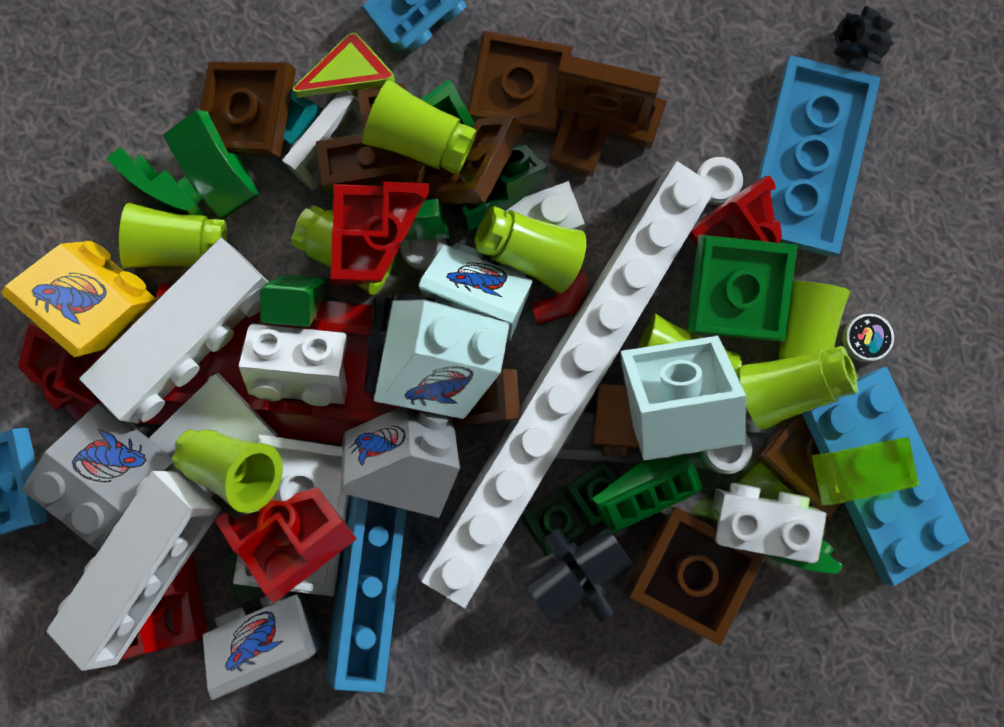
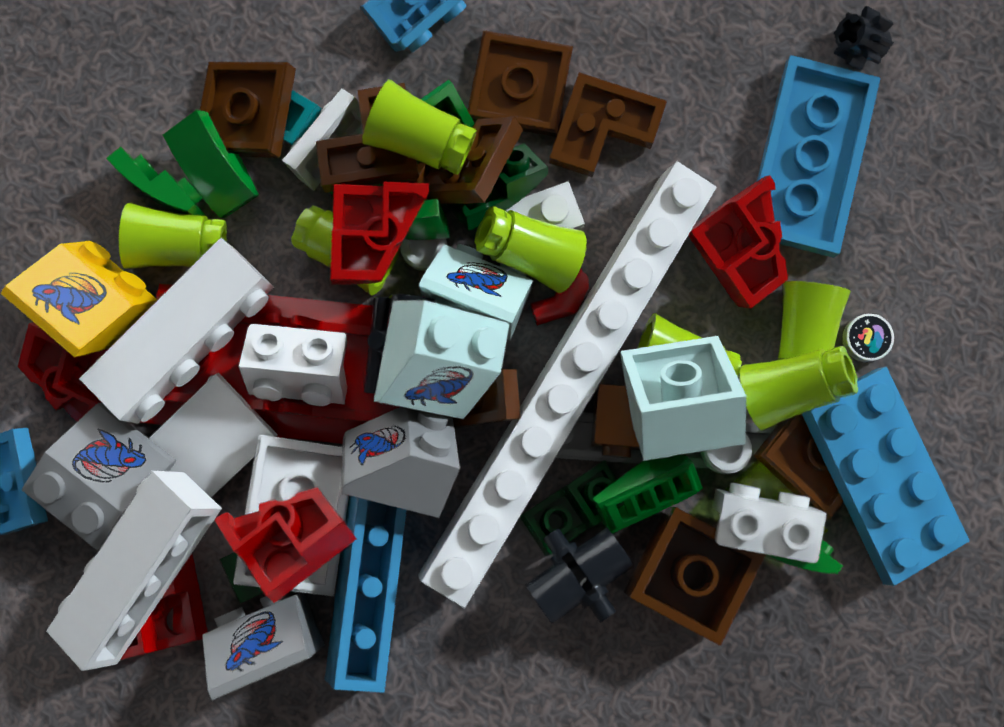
lime plant [172,429,283,513] -> none
green slope [260,274,329,327] -> none
piece [293,33,395,98] -> none
reddish brown tile [554,54,661,128] -> none
green tile [687,235,798,342] -> none
white tile [696,157,743,205] -> none
clear neon green tile [812,437,919,505] -> none

